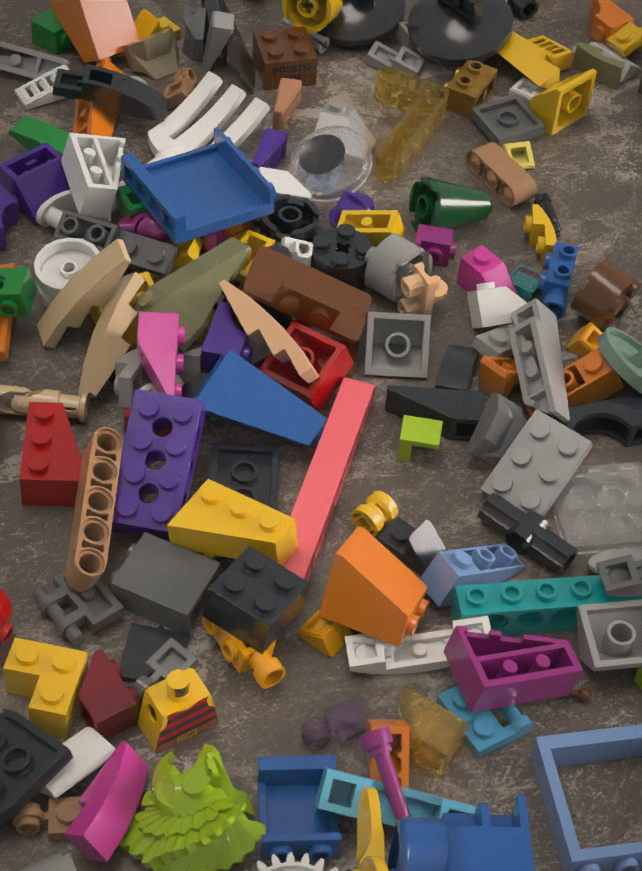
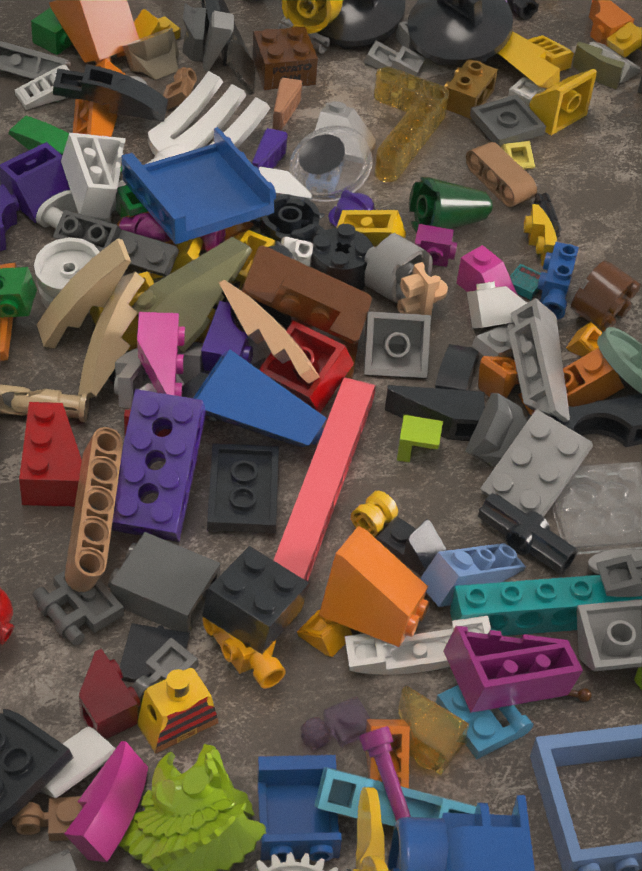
yellow brick [3,637,89,739] -> none
yellow wedge [167,479,298,566] -> none

